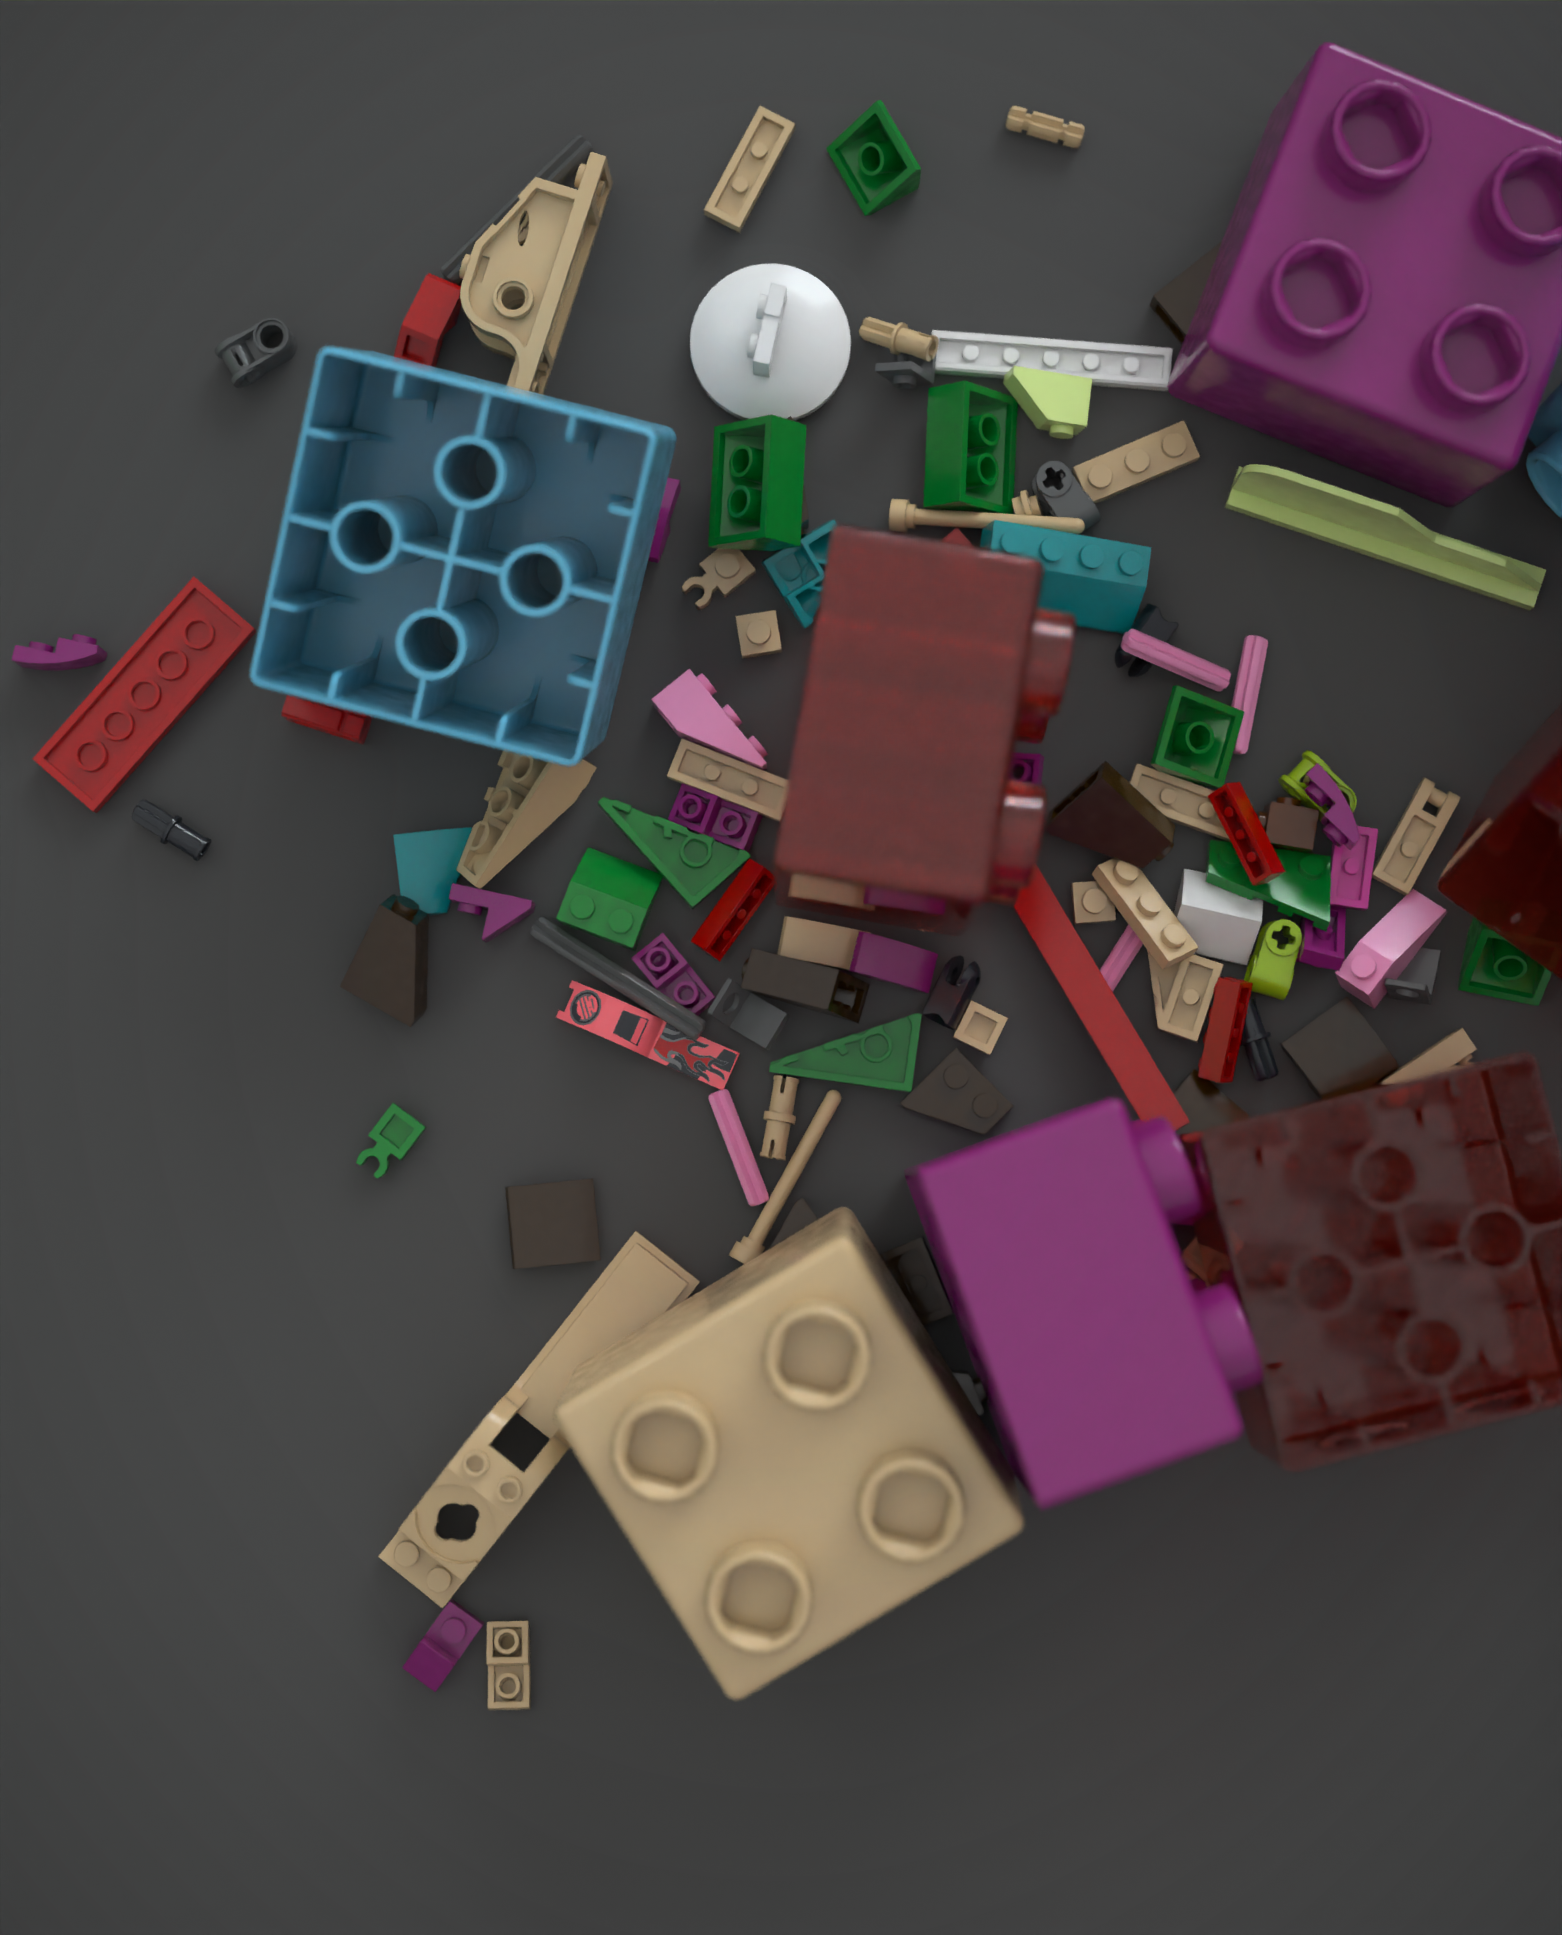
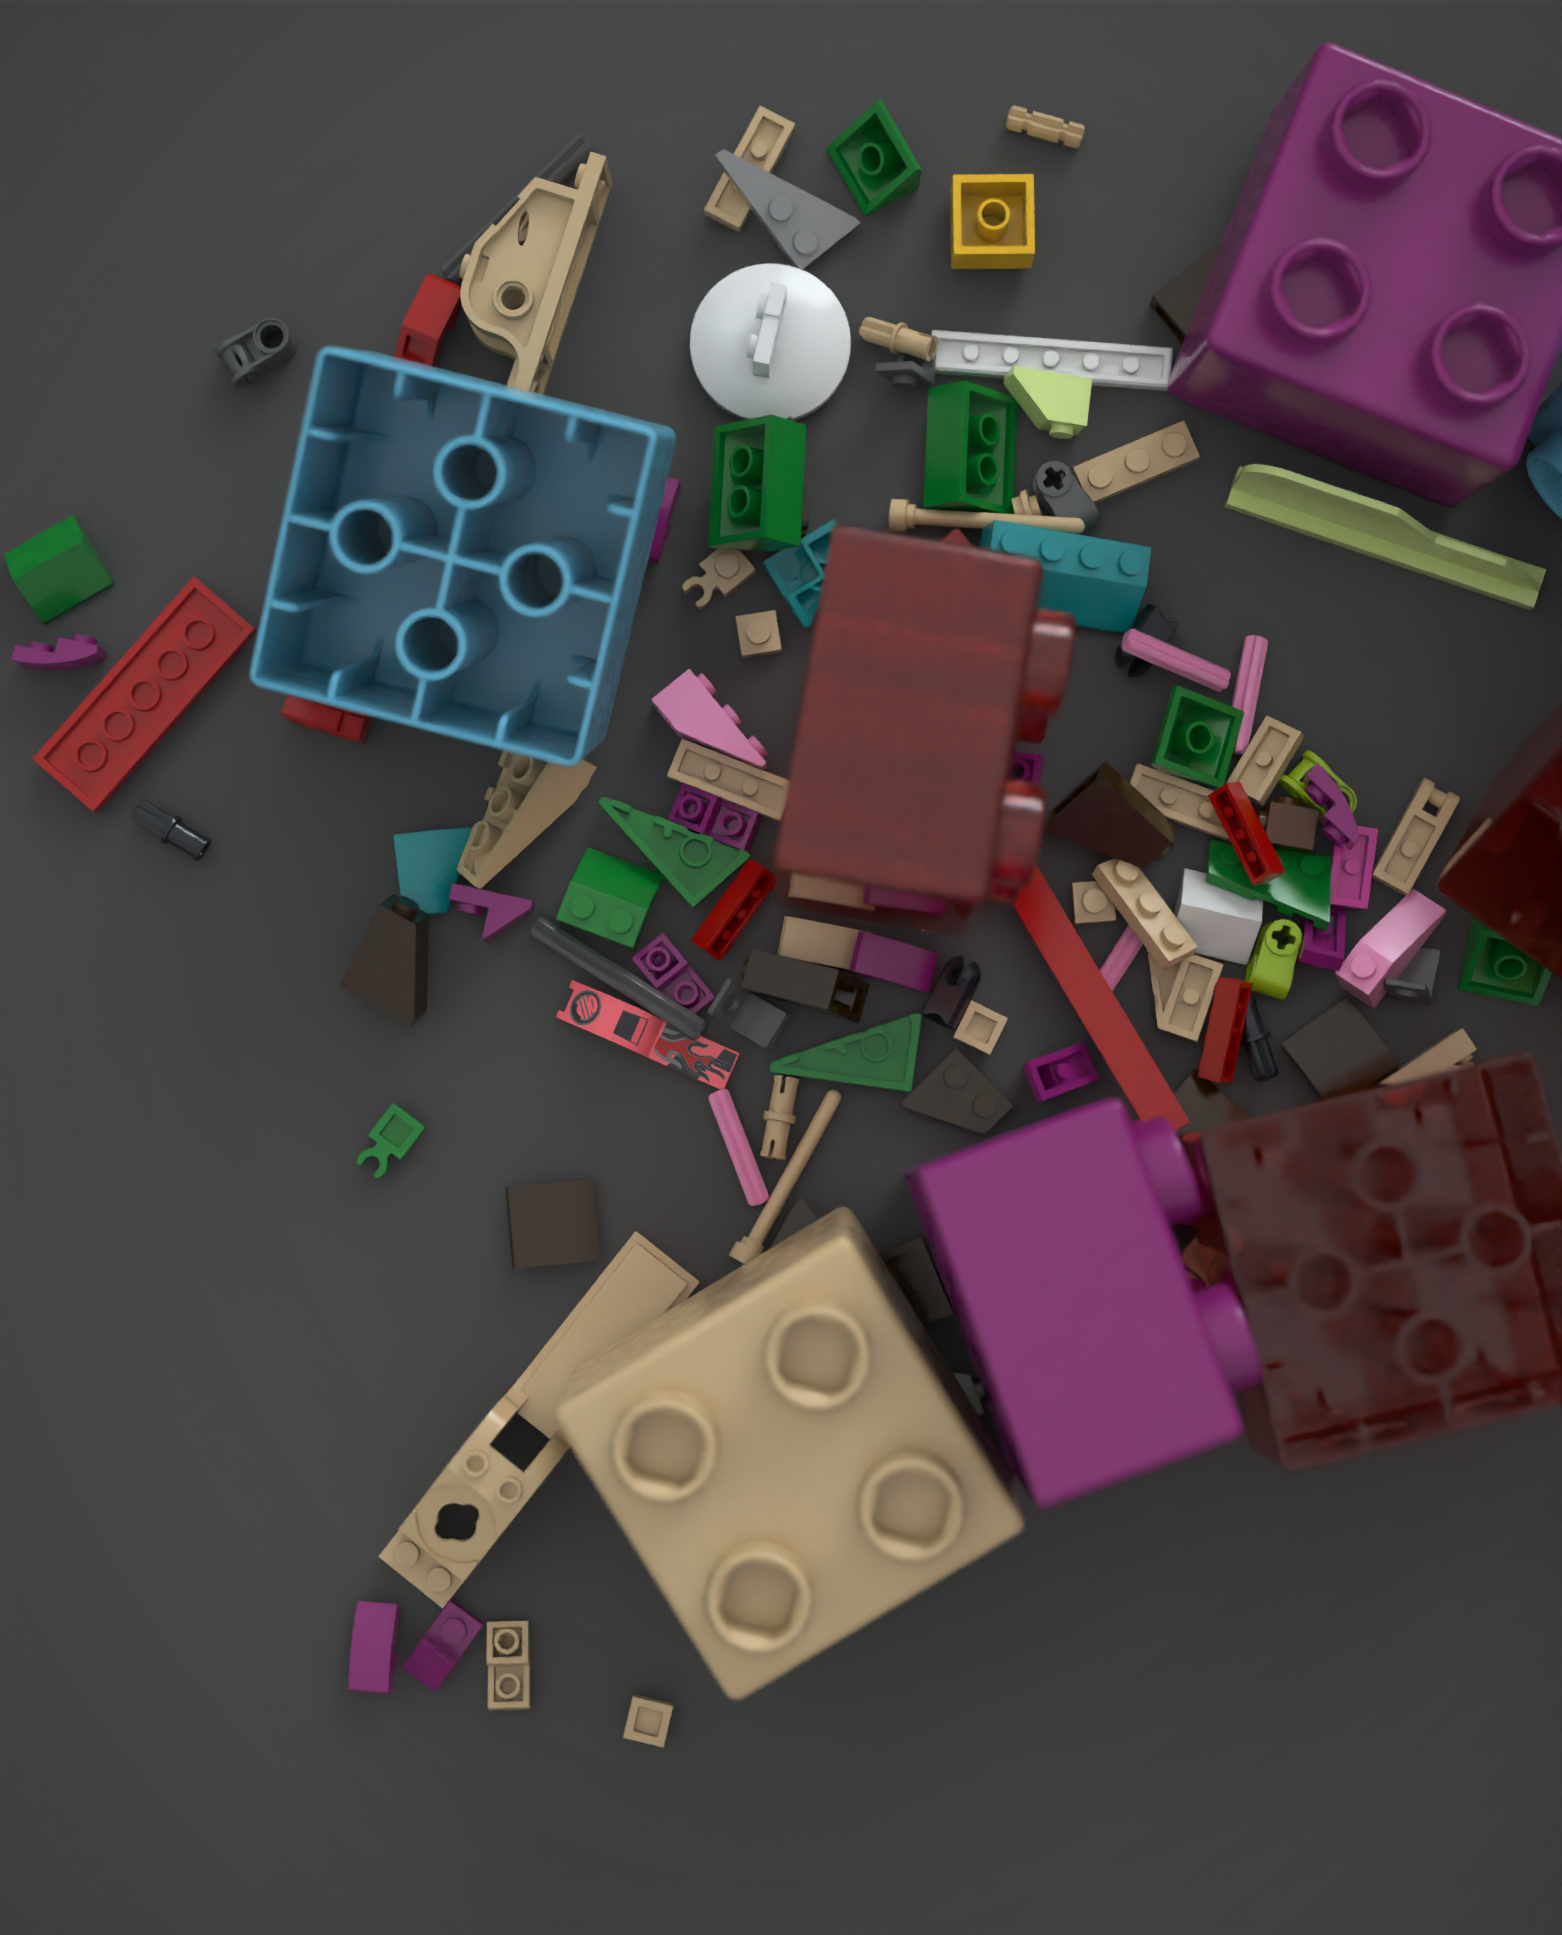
none -> green slope [4,514,115,625]
none -> magenta slope [348,1601,401,1695]
none -> tan plate [623,1694,674,1747]
none -> light grey wing [713,149,860,270]
none -> yellow brick [950,174,1035,269]
none -> magenta slope [1023,1041,1099,1103]
none -> tan plate [1225,715,1304,806]

